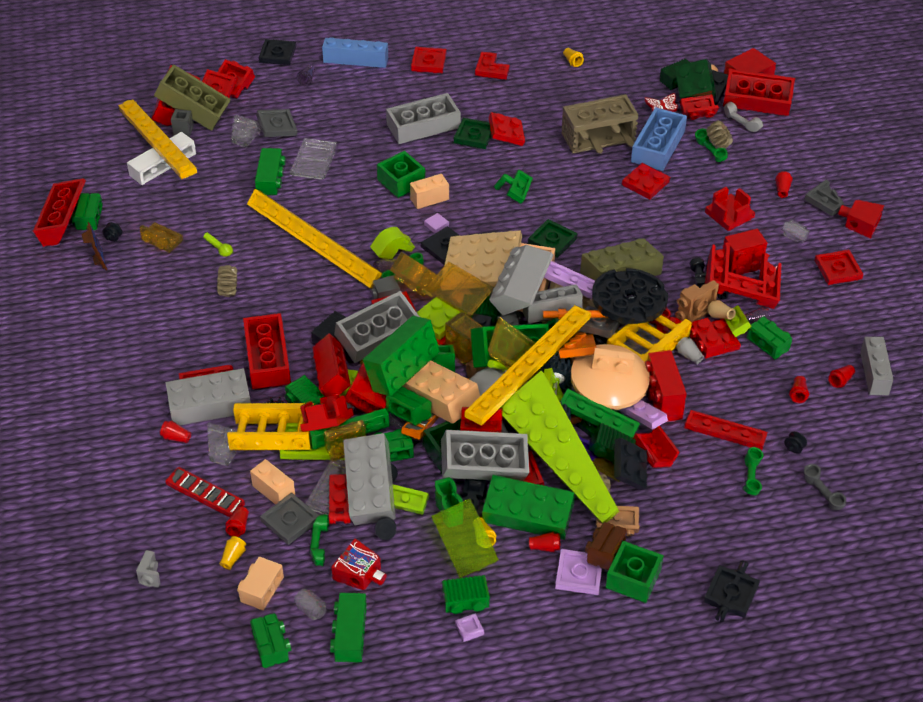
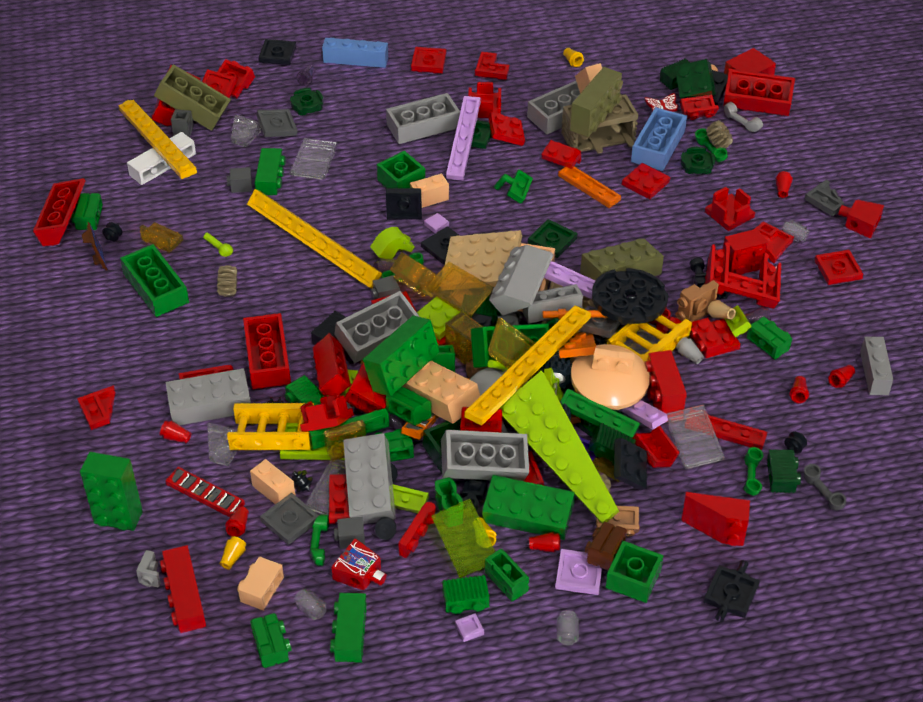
none -> red wing [77,385,116,430]
none -> green brick [80,452,143,531]
none -> green brick [120,244,189,317]
none -> red brick [160,545,206,633]
none -> dark grey brick [227,167,252,193]
none -> dark green plate [290,88,323,116]
none -> black wheel [292,470,313,492]
none -> dark grey brick [334,517,365,549]
none -> black plate [386,188,422,220]
none -> red plate [399,502,436,558]
none -> lavender plate [446,96,481,181]
none -> red panel [468,82,502,118]
none -> green brick [485,549,529,602]
none -> light grey brick [527,81,580,134]
none -> red bracket [541,140,581,169]
none -> clear brick [557,610,579,646]
none -> orange tile [558,166,621,208]
none -> olive brick [570,67,623,137]
none -> light nougat brick [575,63,602,94]
none -> clear piece [667,404,725,469]
none -> dark green plate [681,146,715,174]
none -> red slope [681,492,750,546]
none -> red plate [755,221,794,264]
none -> dark green brick [767,449,801,493]

